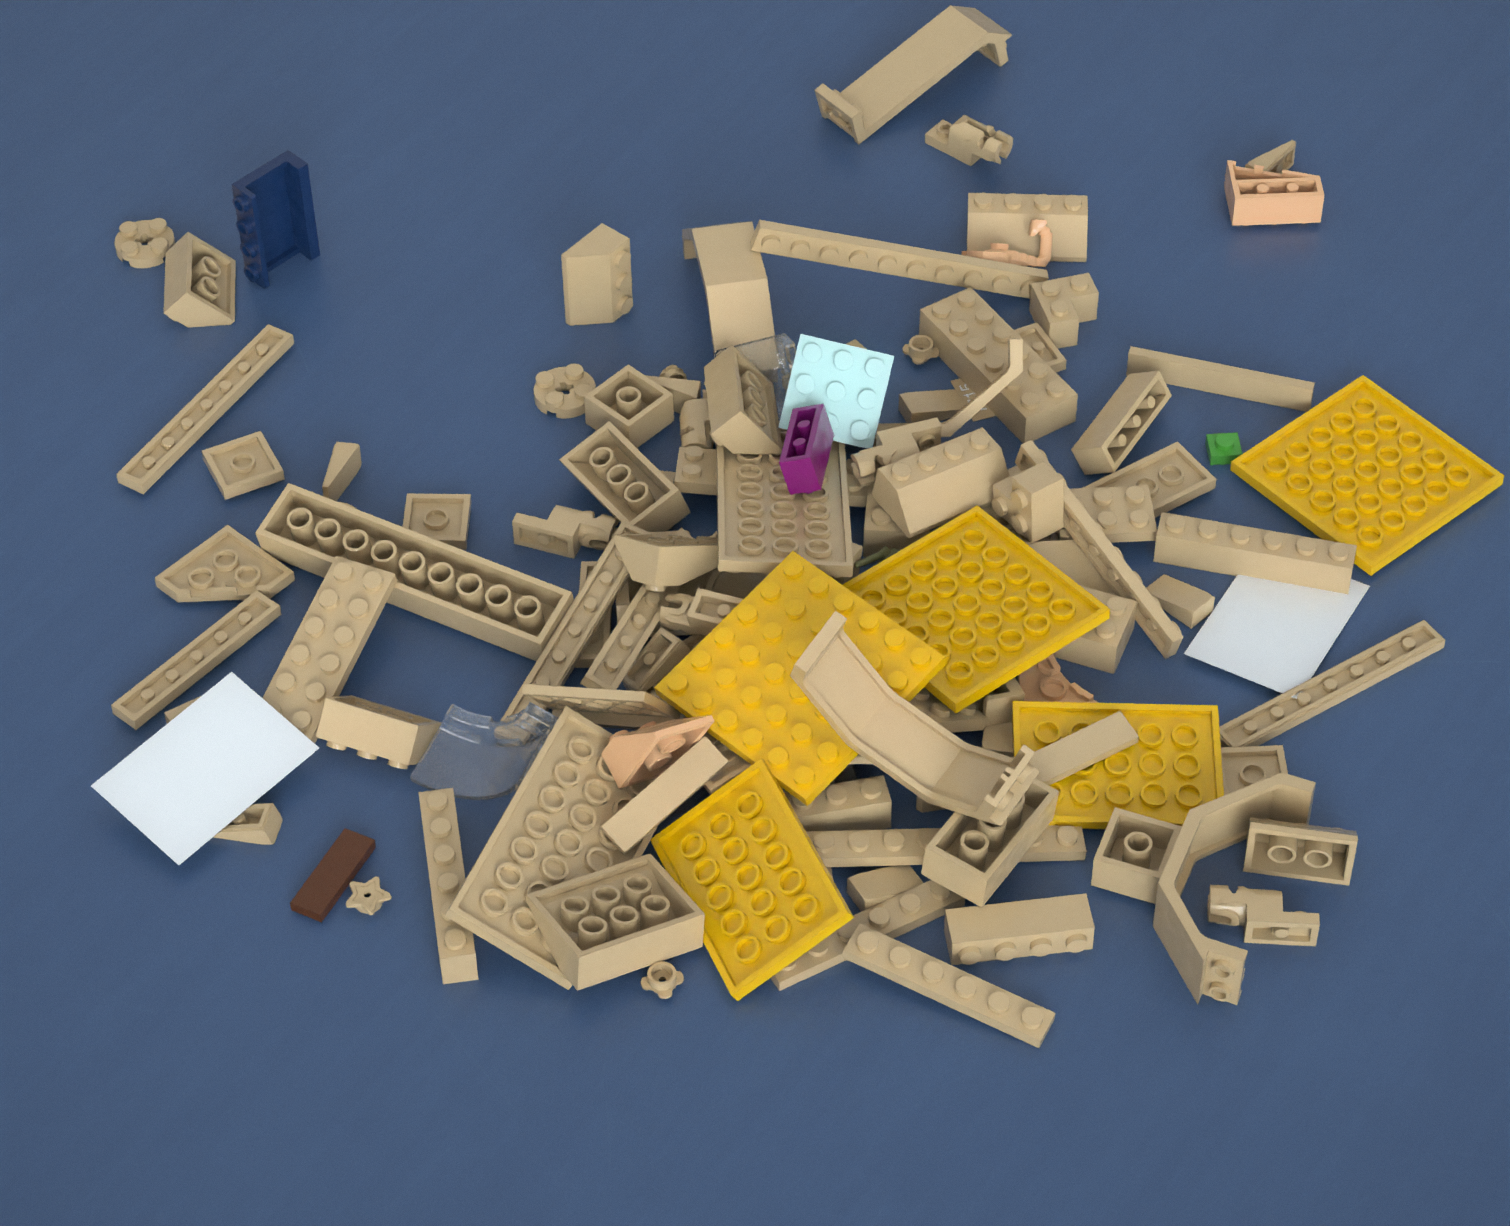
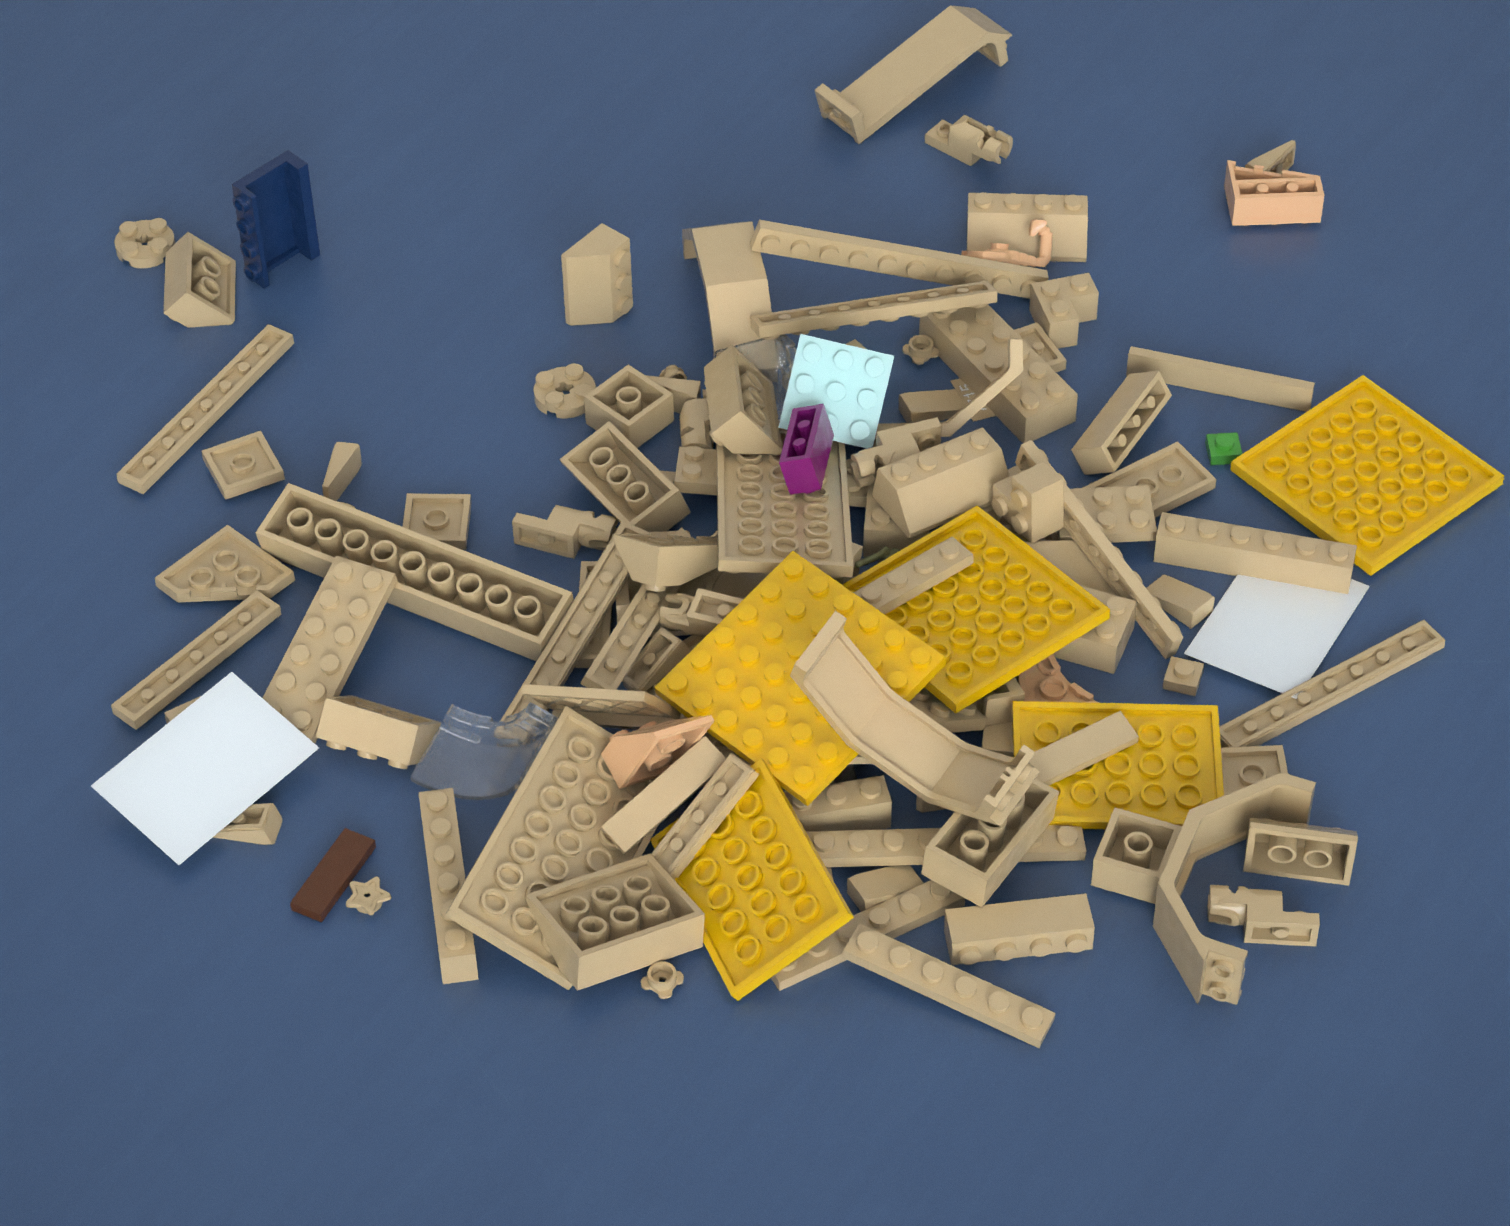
none -> tan tile [651,753,760,880]
none -> tan plate [750,281,997,340]
none -> tan plate [853,537,973,614]
none -> tan plate [1163,656,1204,696]

